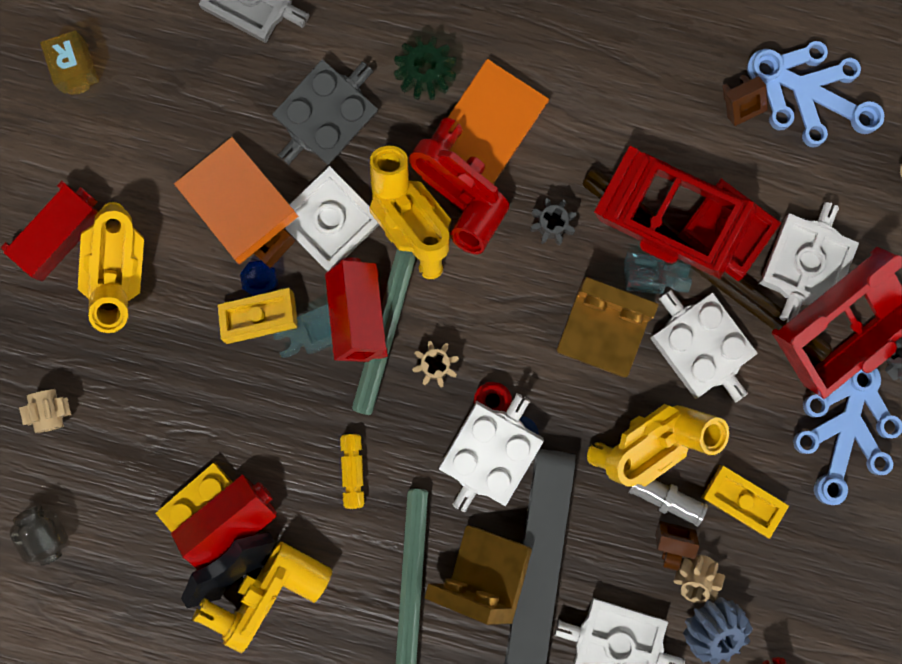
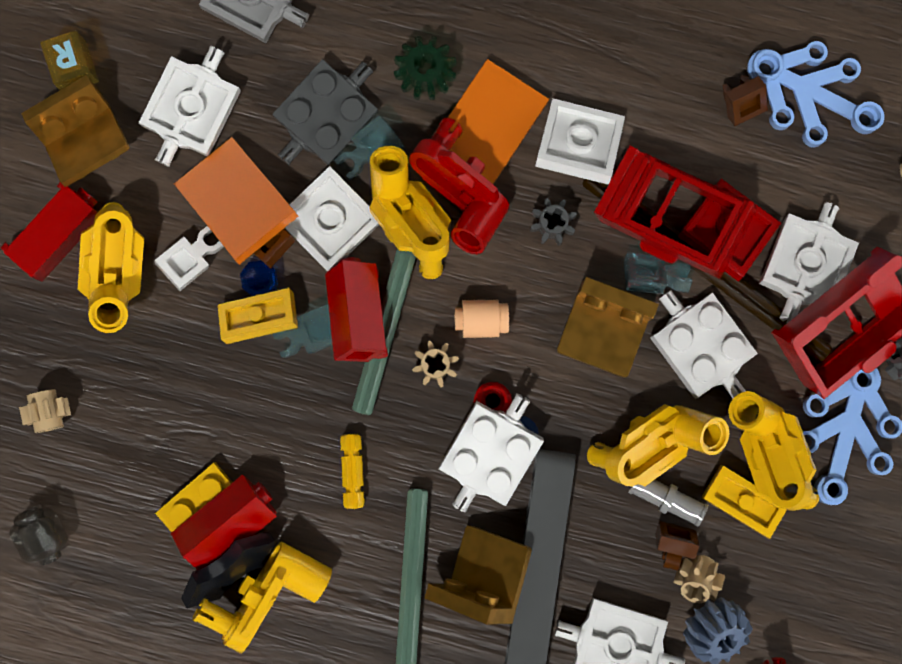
none -> pearl gold bracket [21,75,130,187]
none -> white plate [139,46,241,167]
none -> white plate [155,226,224,291]
none -> clear light blue plate [334,115,405,180]
none -> light nougat brick [454,299,509,338]
none -> white plate [535,98,625,185]
none -> yellow piece [728,391,820,511]

